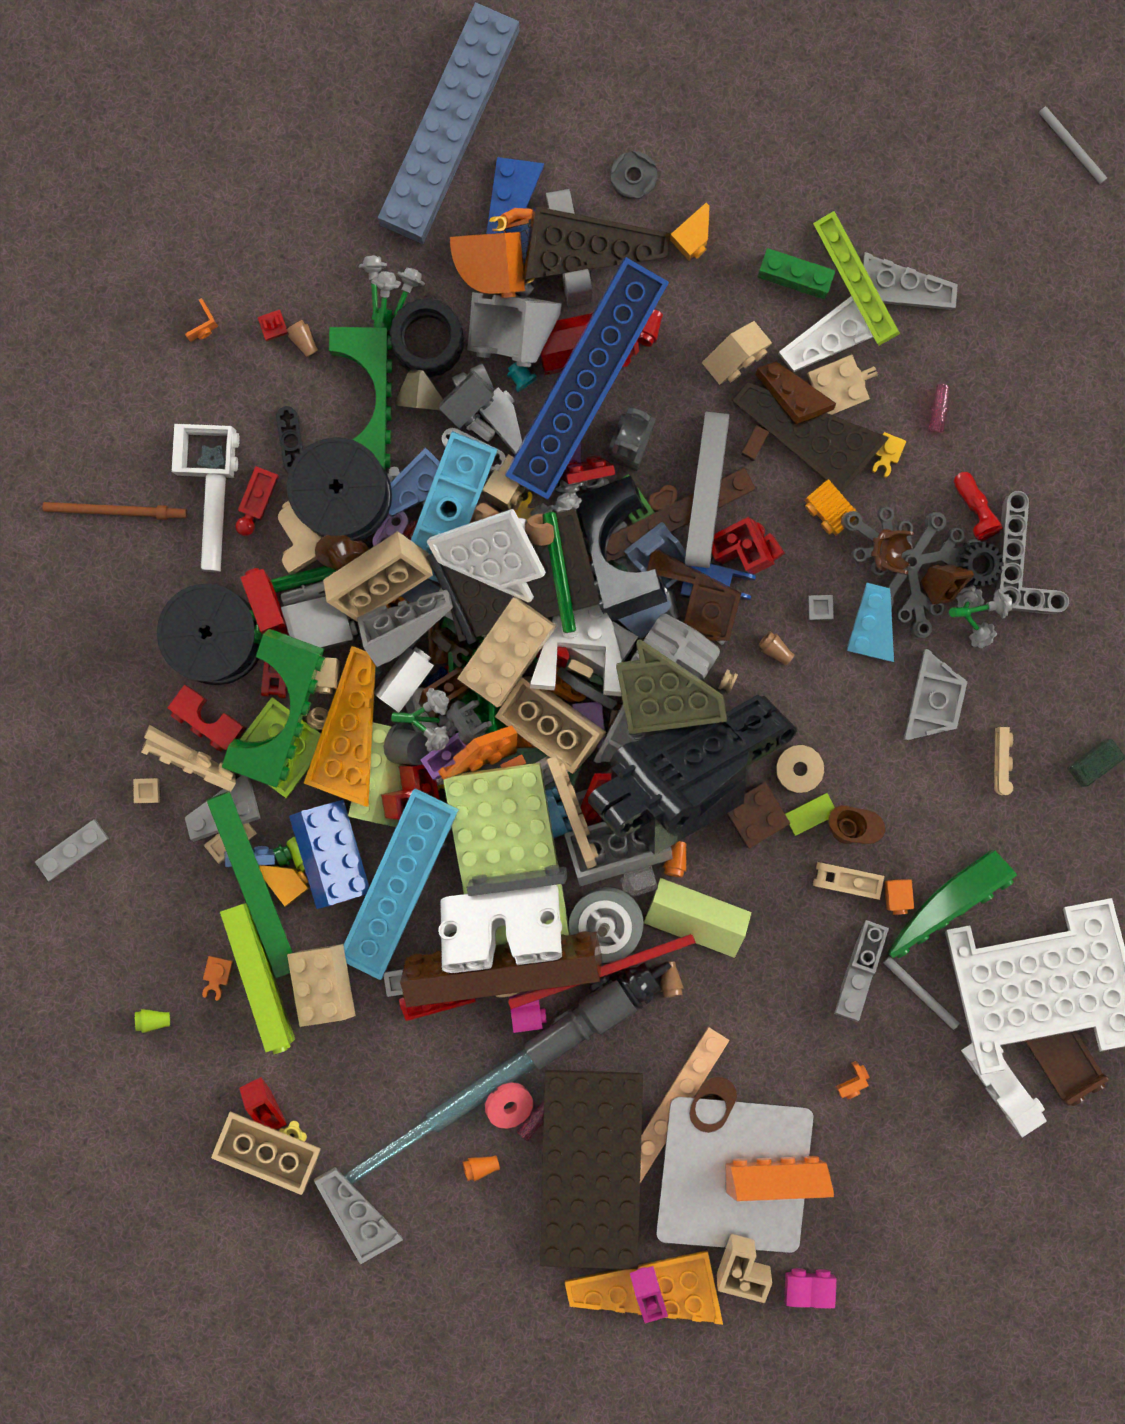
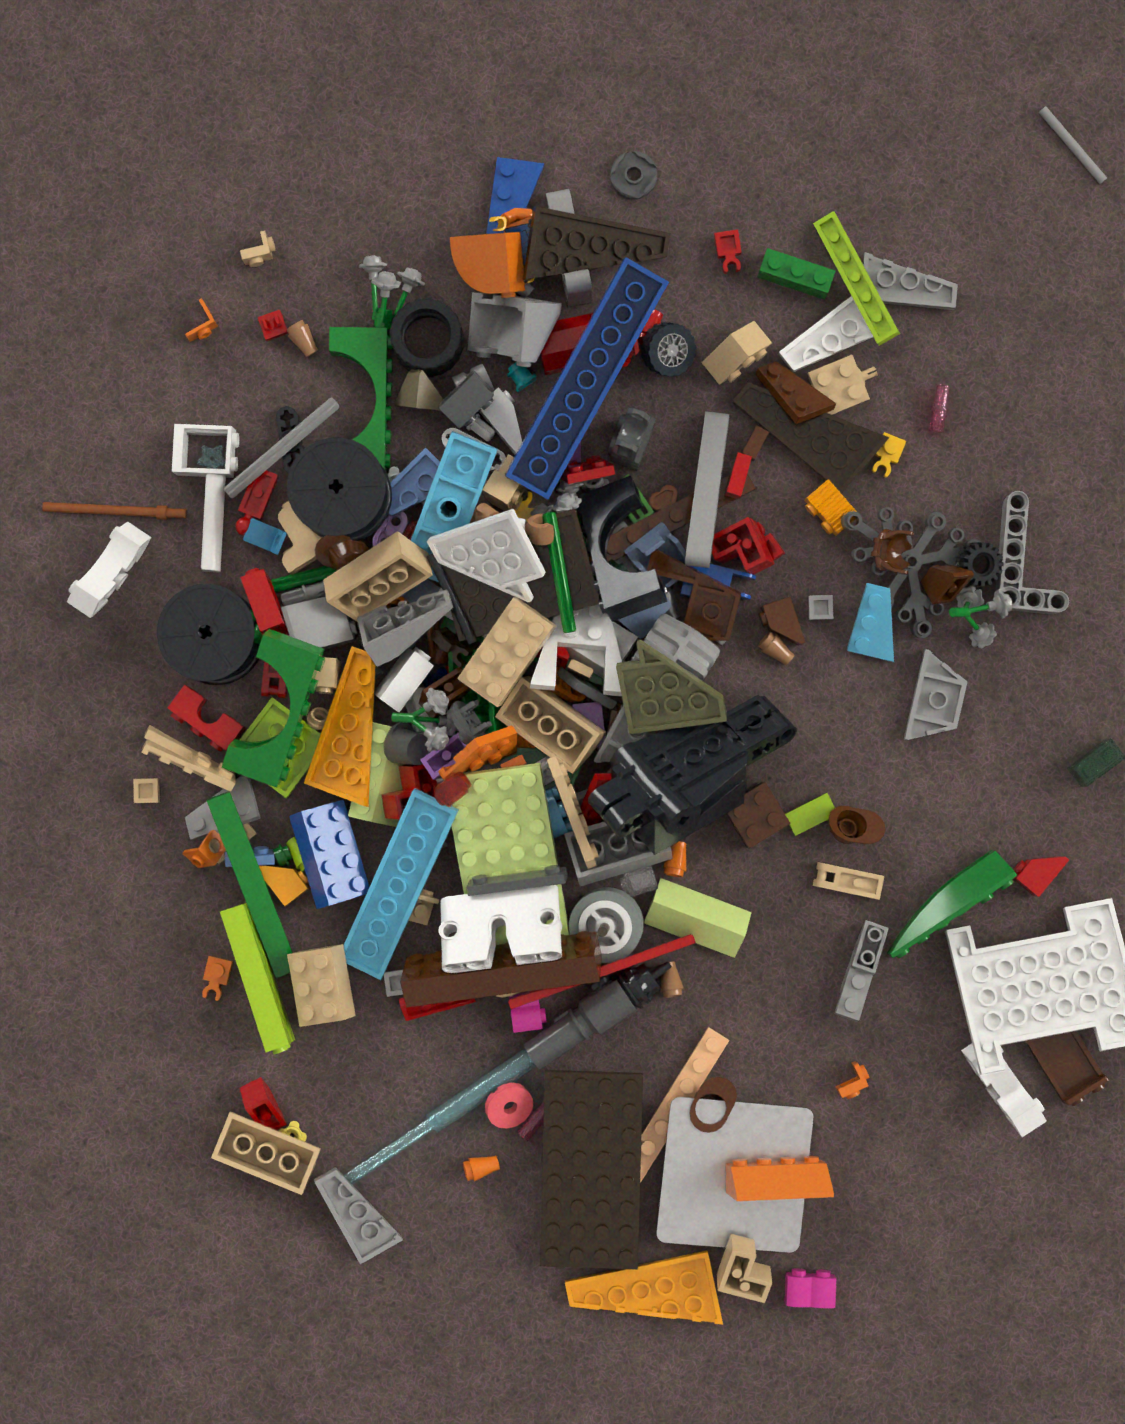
light grey plate [35,819,109,881] -> none
lime cone [135,1009,170,1033] -> none
sand blue brick [378,2,519,244] -> none
dark pink slope [630,1266,668,1323] -> none
light orange slope [670,203,709,261] -> none
tan bush [718,669,738,694] -> none
tan tile [776,745,824,793] -> none
light grey bar [883,956,960,1030] -> none
orange brick [884,879,914,915] -> none
red piece [954,472,1003,542] -> none
tan plate [994,727,1013,795] -> none
none -> white brick [67,522,151,618]
none -> orange bracket [182,830,226,868]
none -> light grey axle [224,397,339,498]
none -> tan bracket [240,231,276,267]
none -> dark azure bracket [243,518,287,555]
none -> tan bracket [409,889,439,925]
none -> clear red brick [434,771,472,807]
none -> black wheel [641,322,696,377]
none -> red plate [714,229,742,274]
none -> red piece [725,452,752,500]
none -> reddish brown slope [759,597,805,646]
none -> red slope [1013,856,1069,897]

